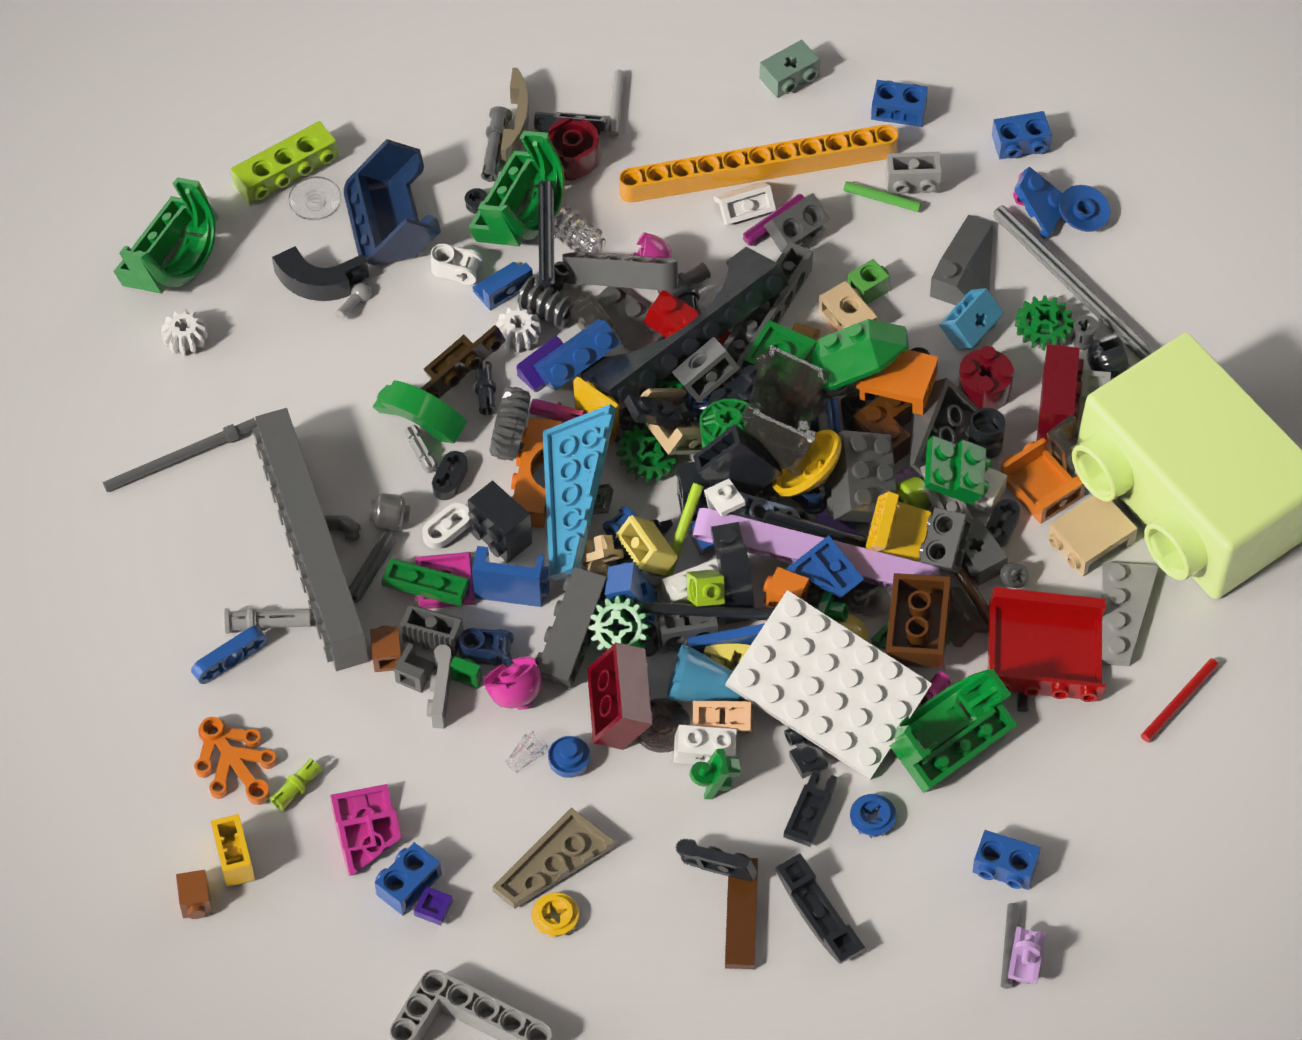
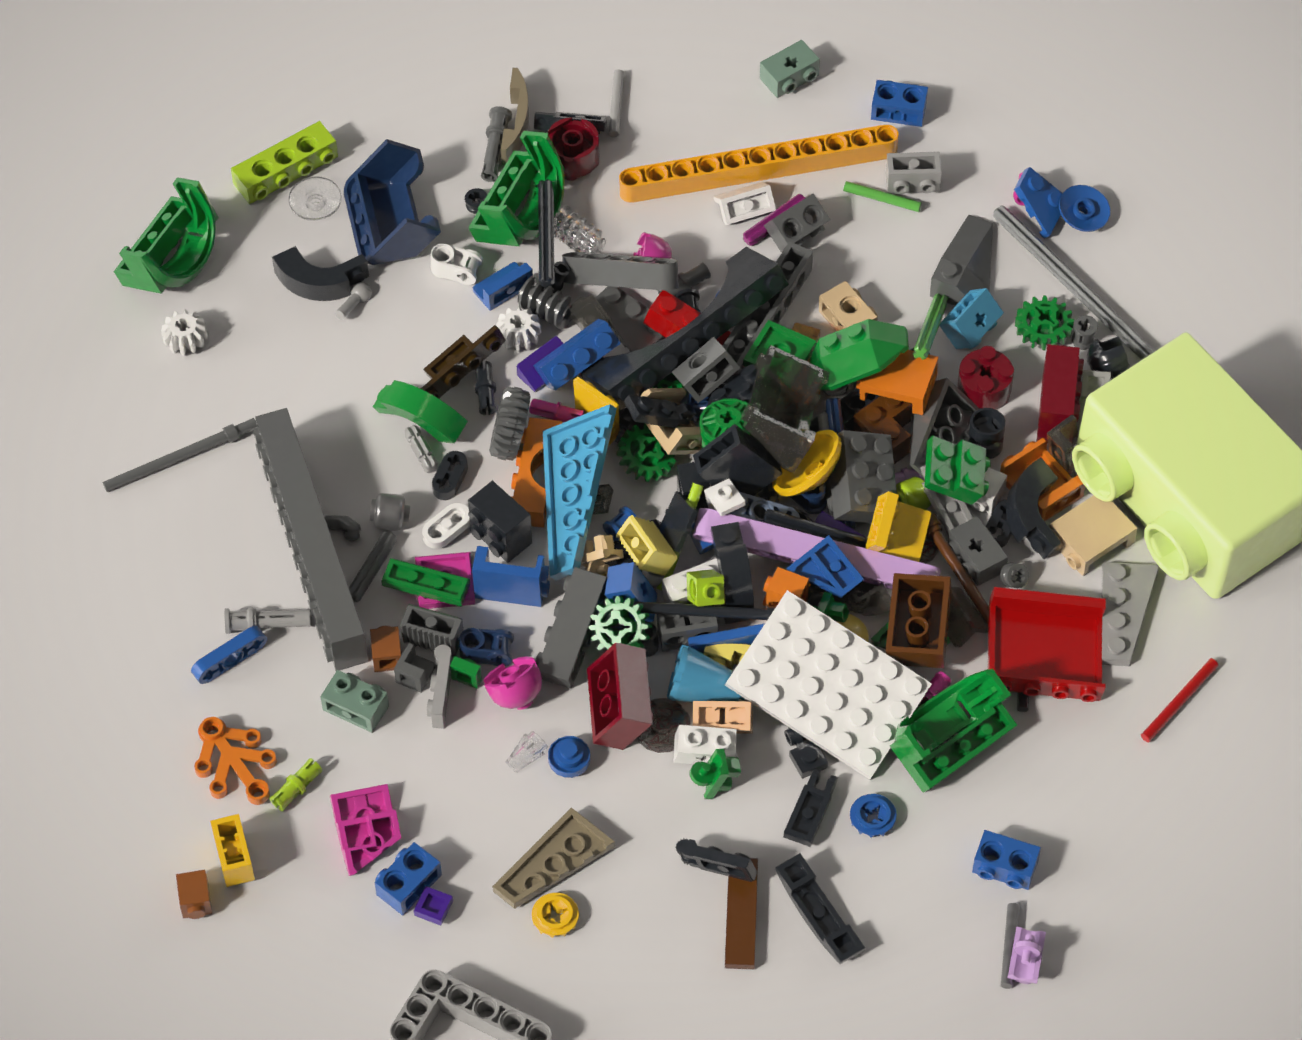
bright green brick [847,259,890,305] -> none
dark grey brick [919,508,974,574] -> none
blue brick [992,111,1052,160] -> none
none -> sand green brick [320,670,389,733]
none -> black piece [659,491,698,553]
none -> bright green axle [913,293,948,360]
none -> black arch [1006,458,1061,559]

